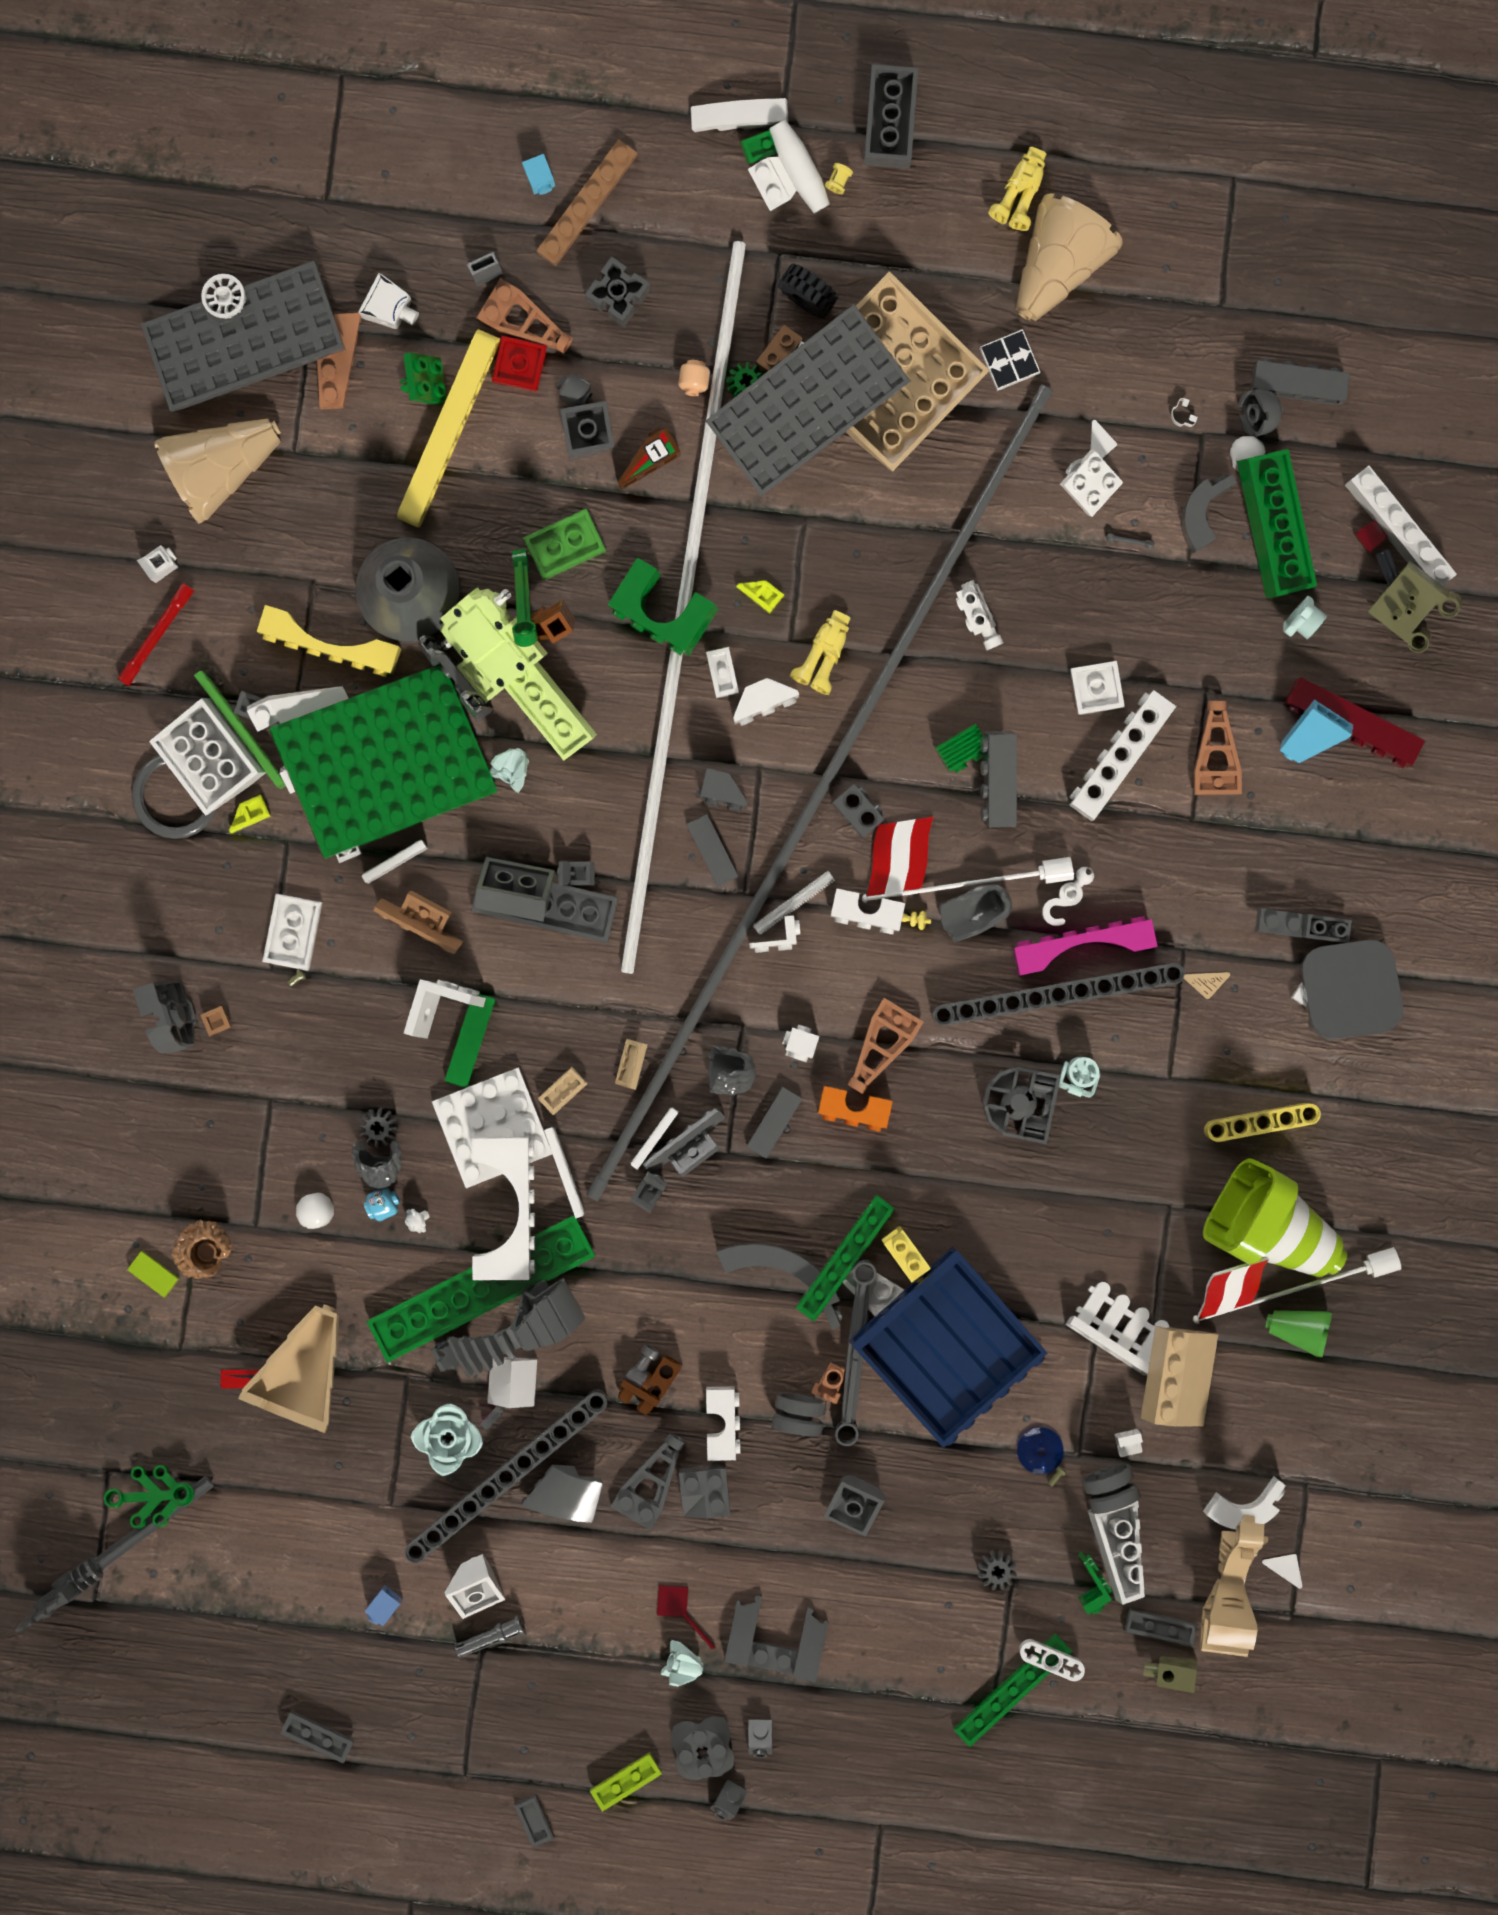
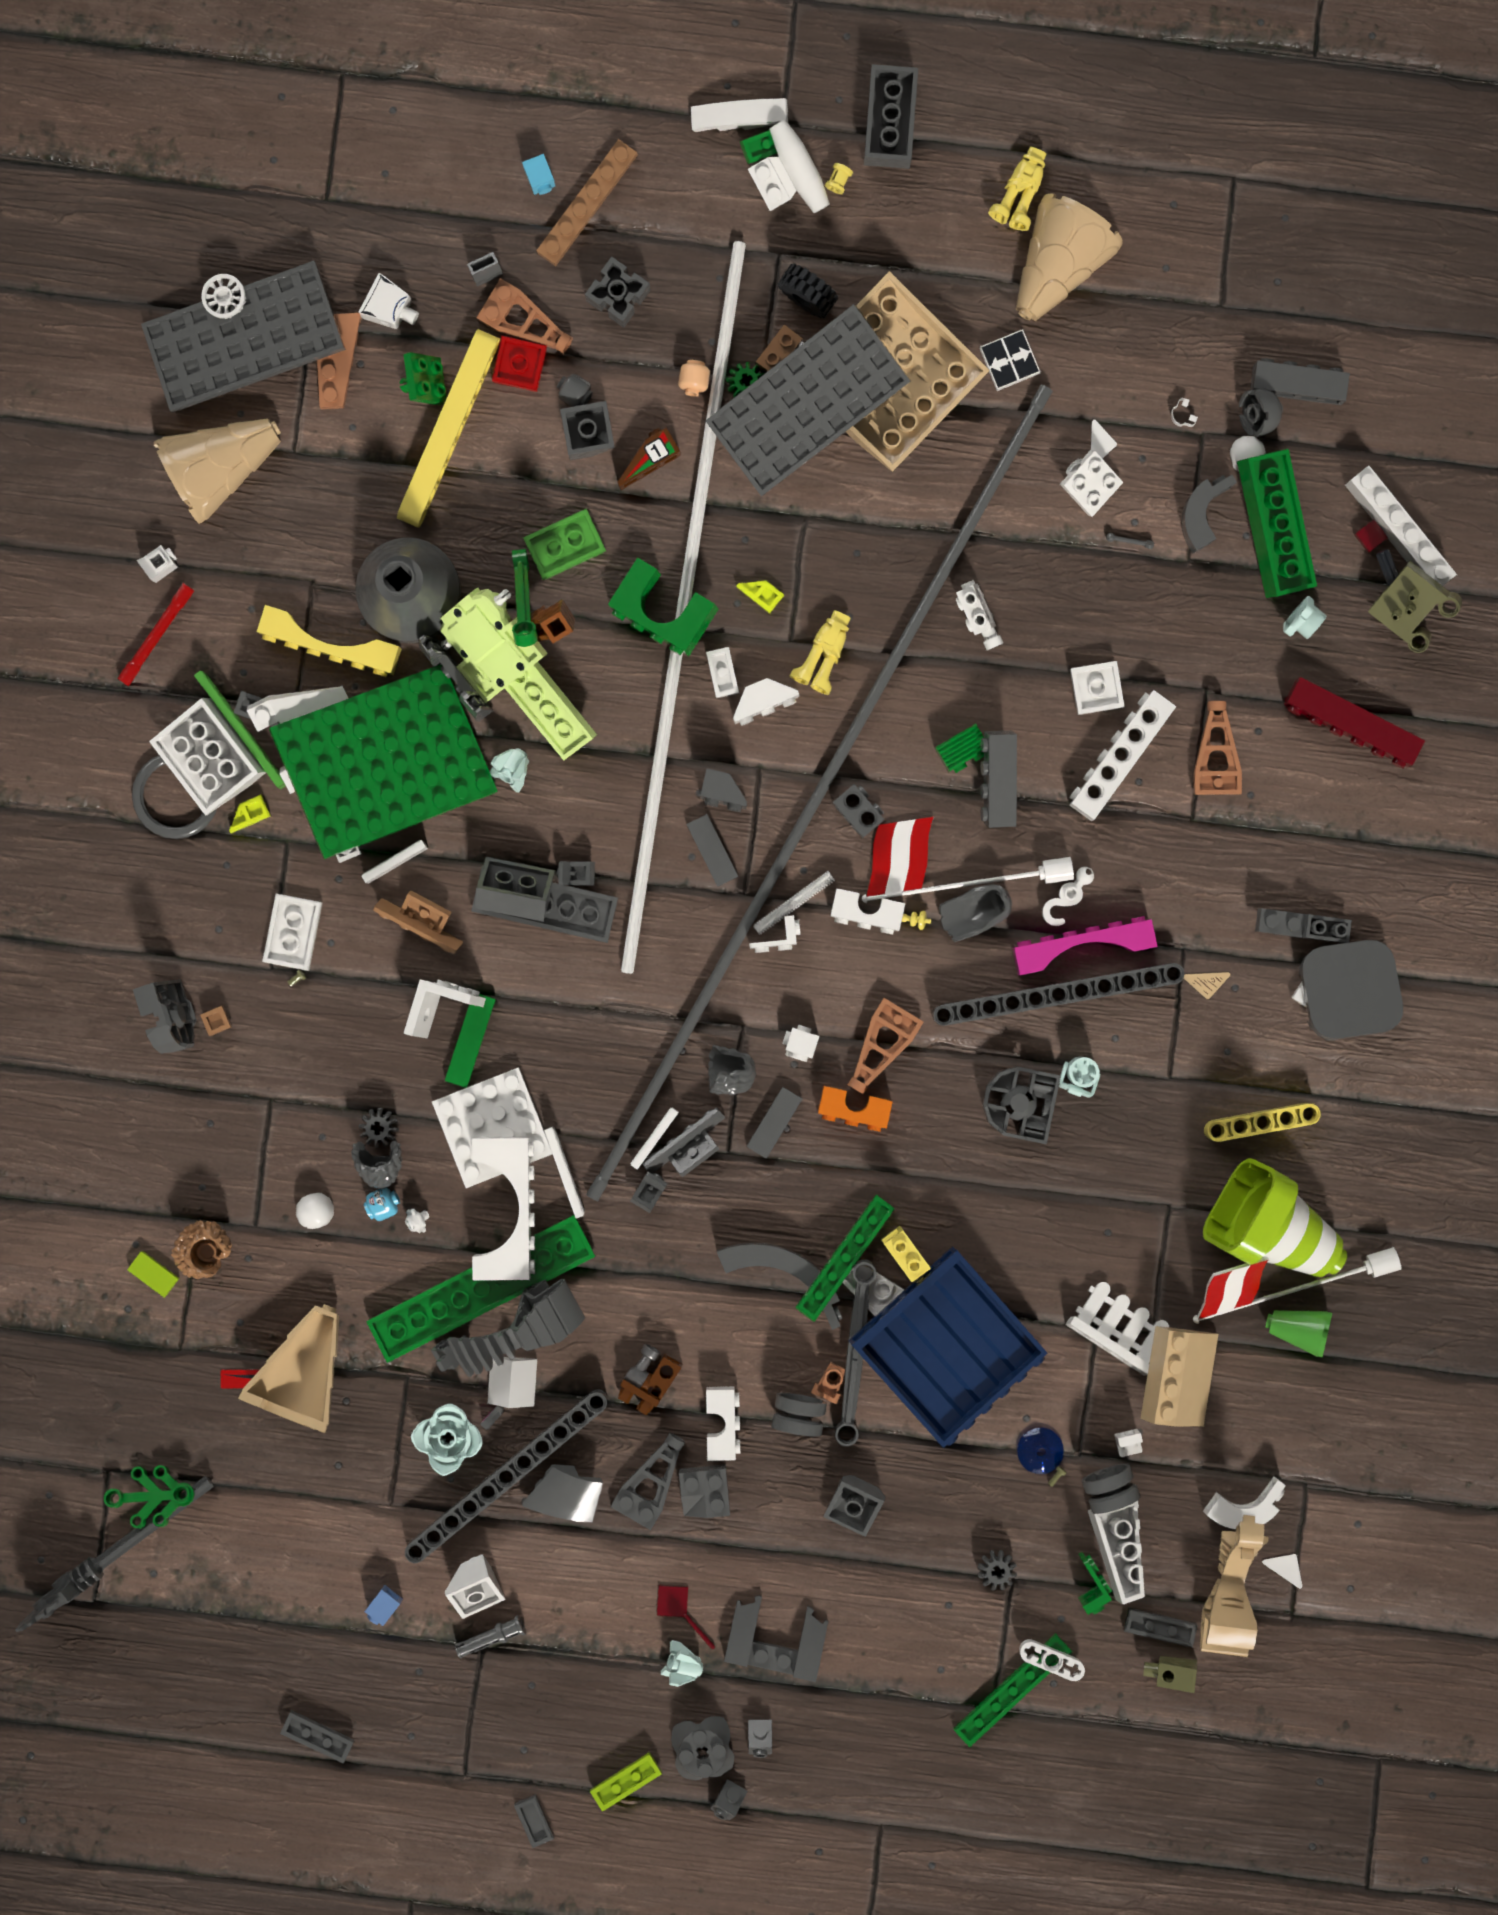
tan plate [537,1067,588,1115] -> none
tan plate [615,1039,648,1090] -> none
medium azure slope [1280,699,1353,763] -> none

